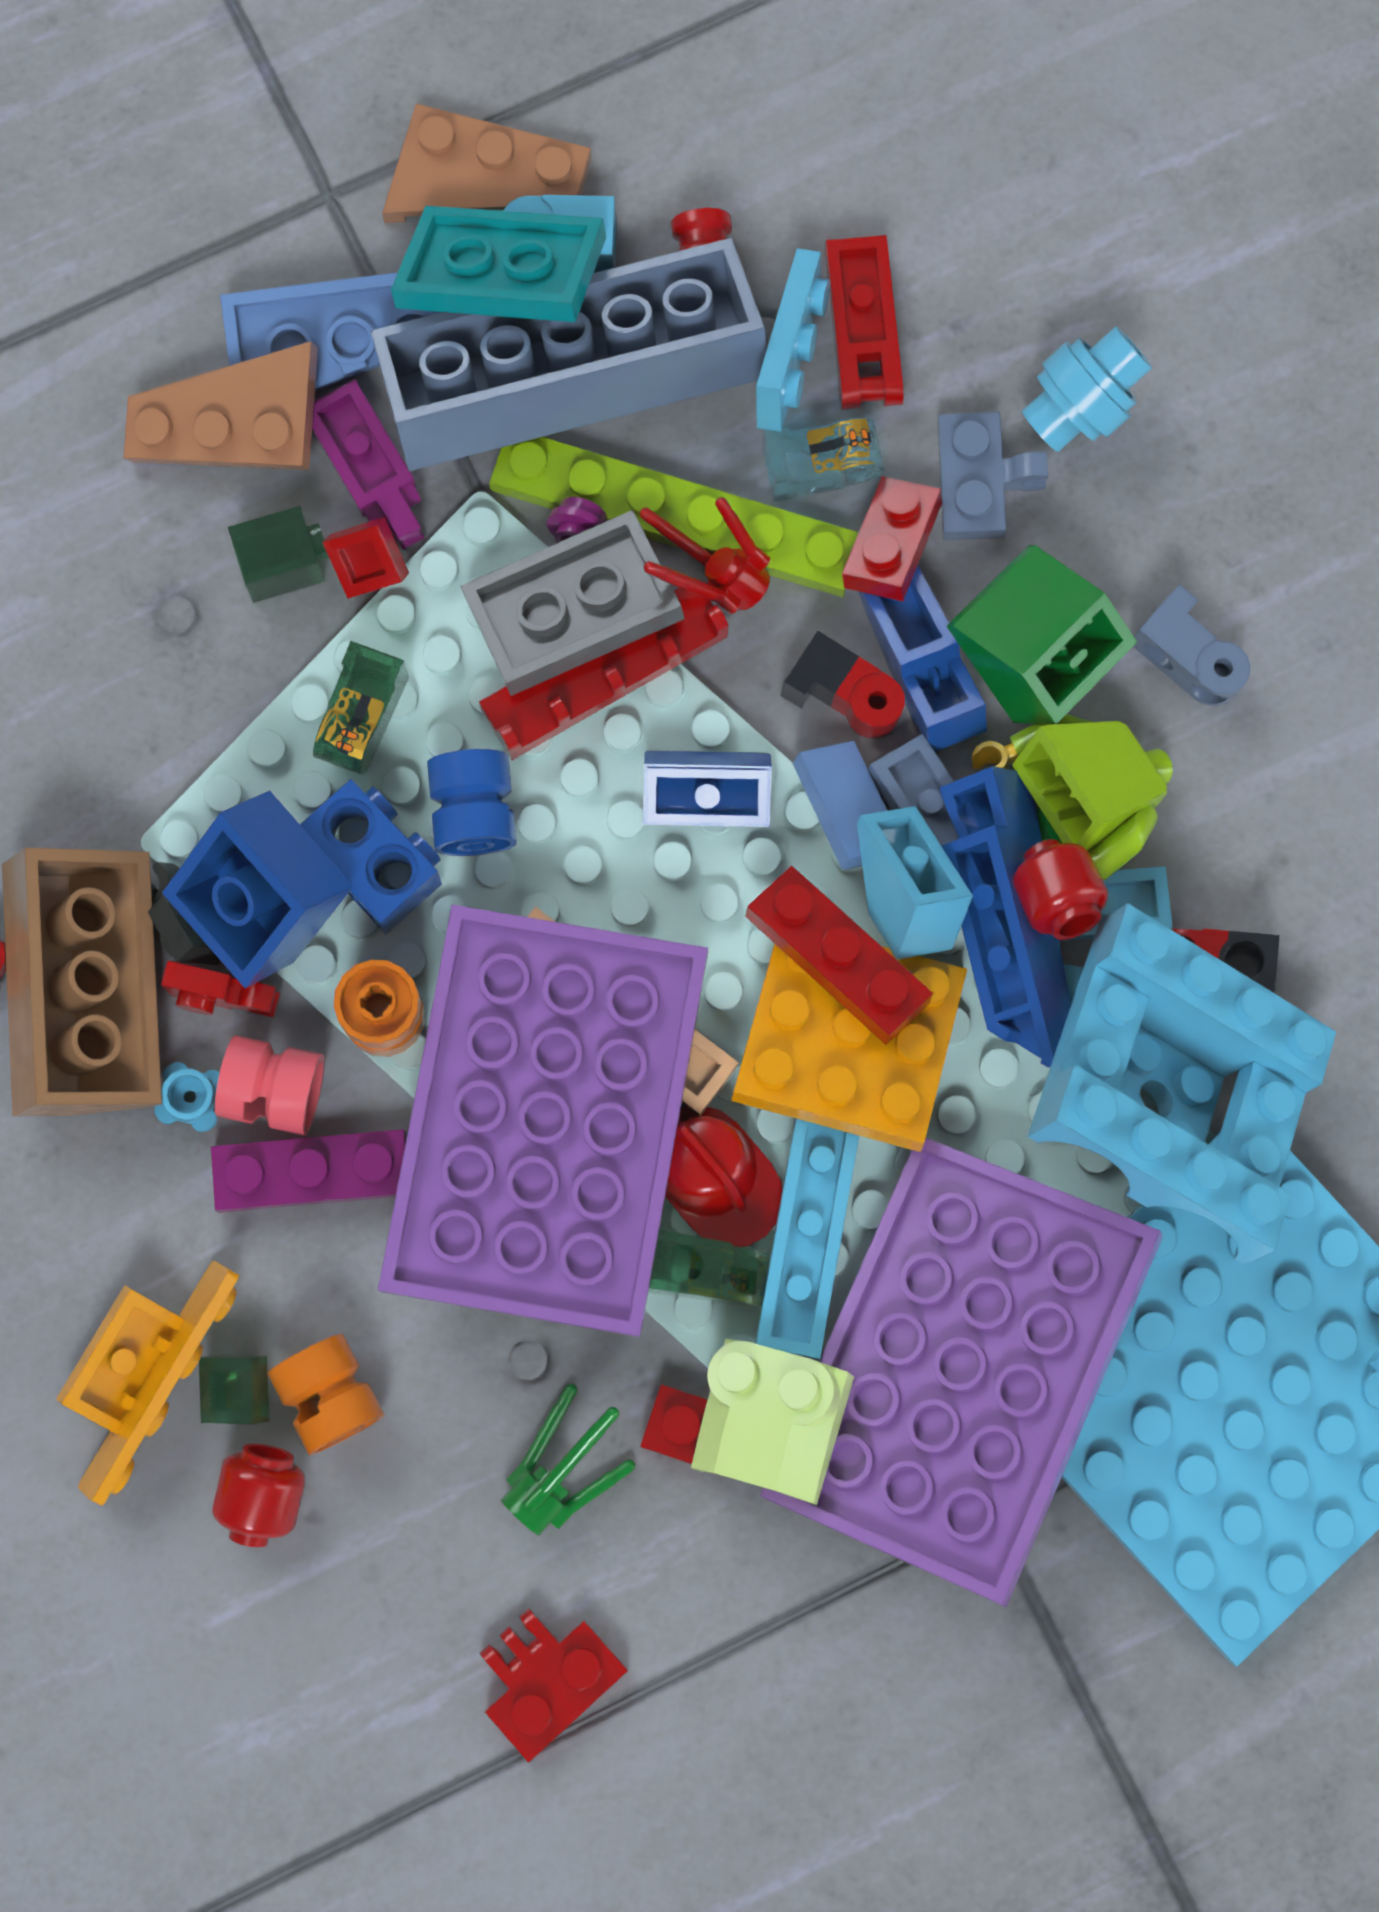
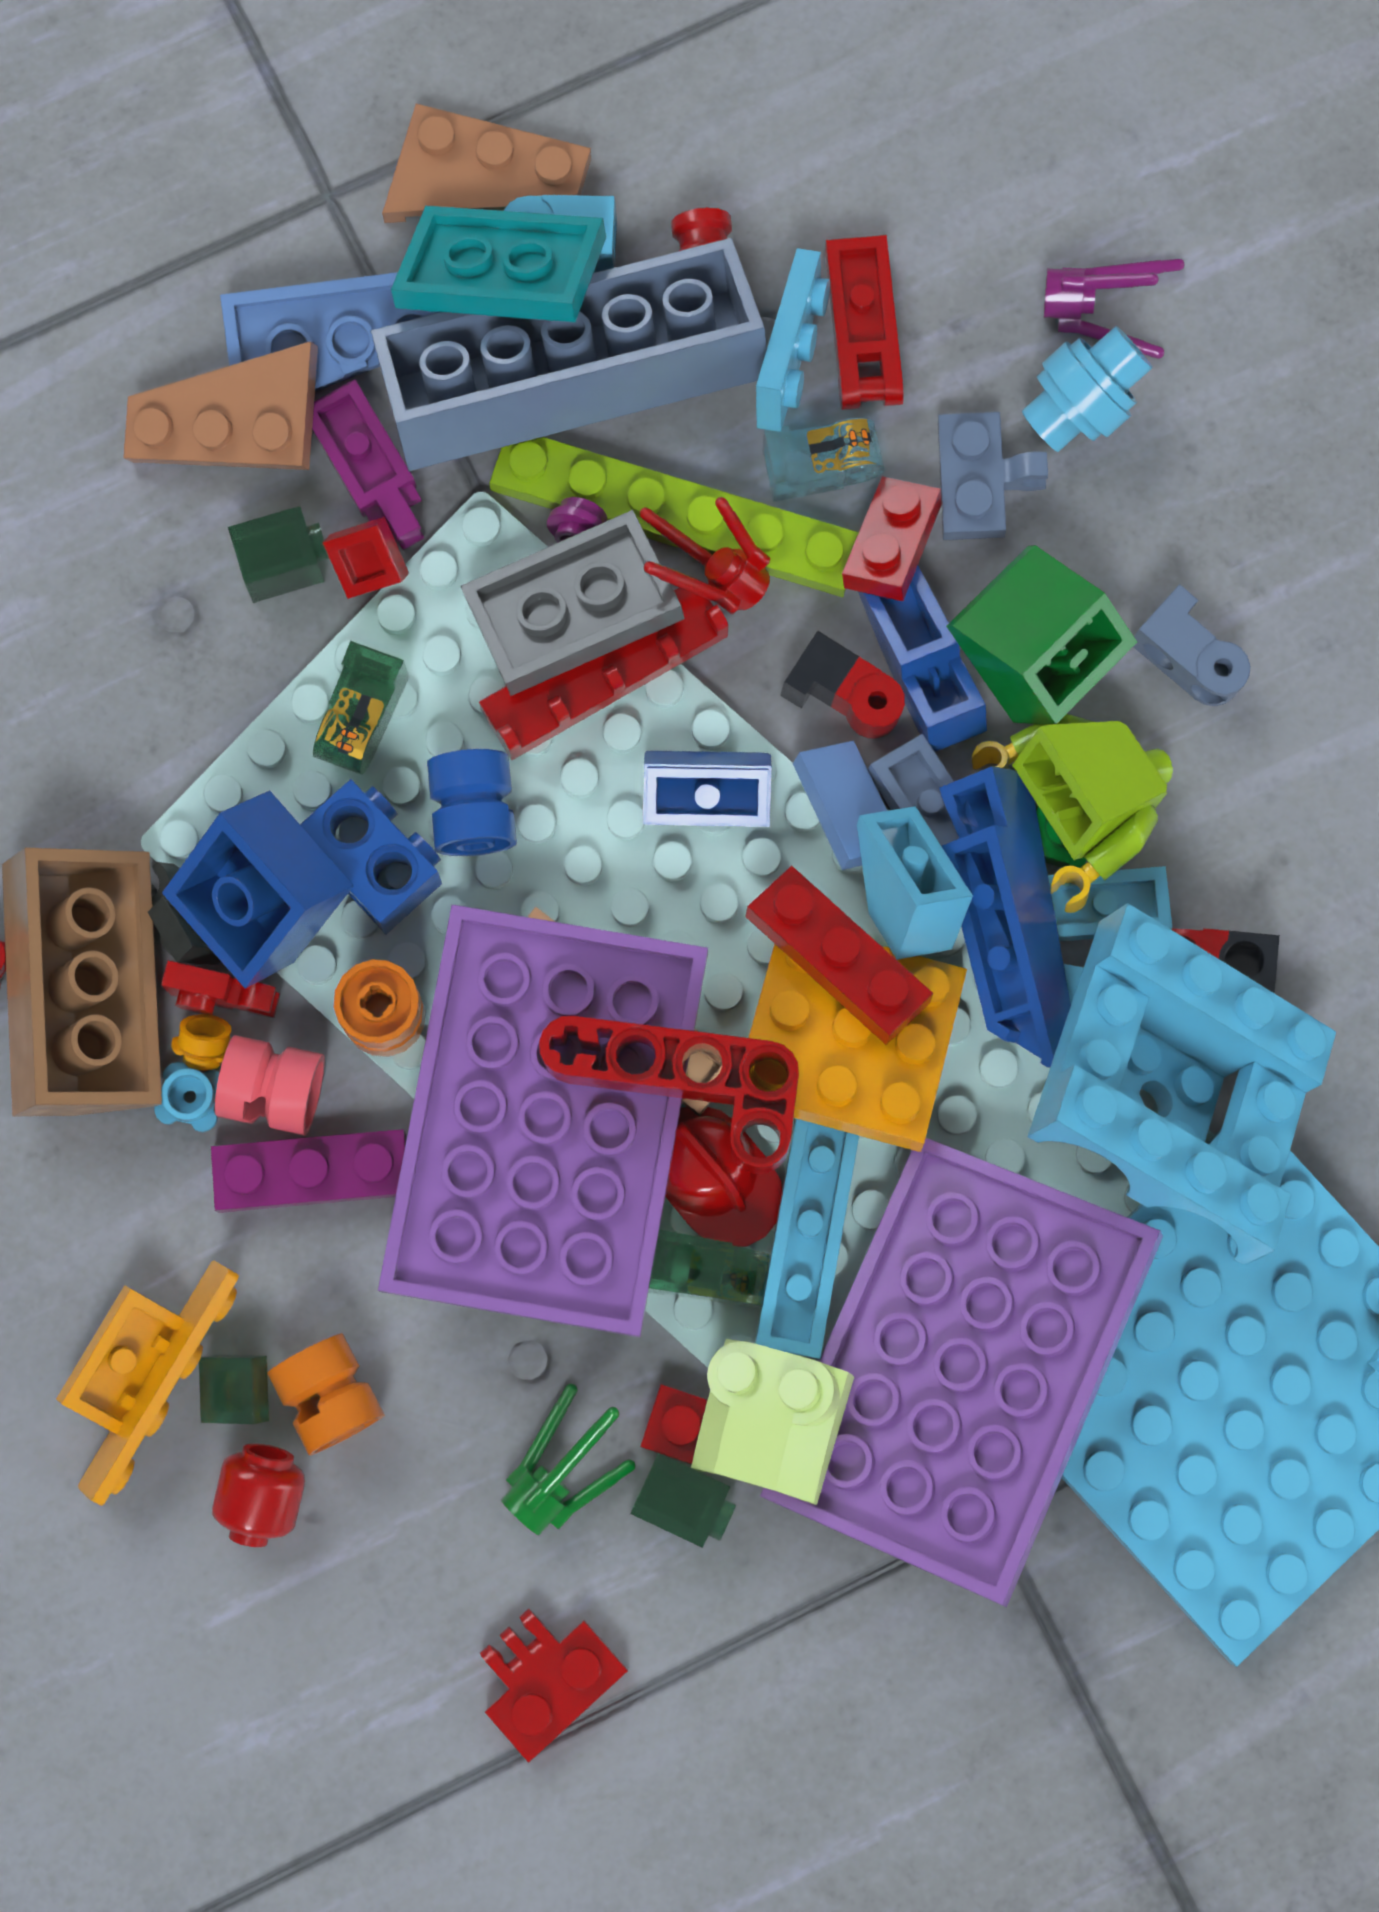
red head [1012,839,1108,940] -> none
none -> light orange plate [171,1014,231,1071]
none -> red beam [539,1016,799,1174]
none -> clear green brick [630,1453,736,1548]
none -> magenta plant [1044,259,1185,359]

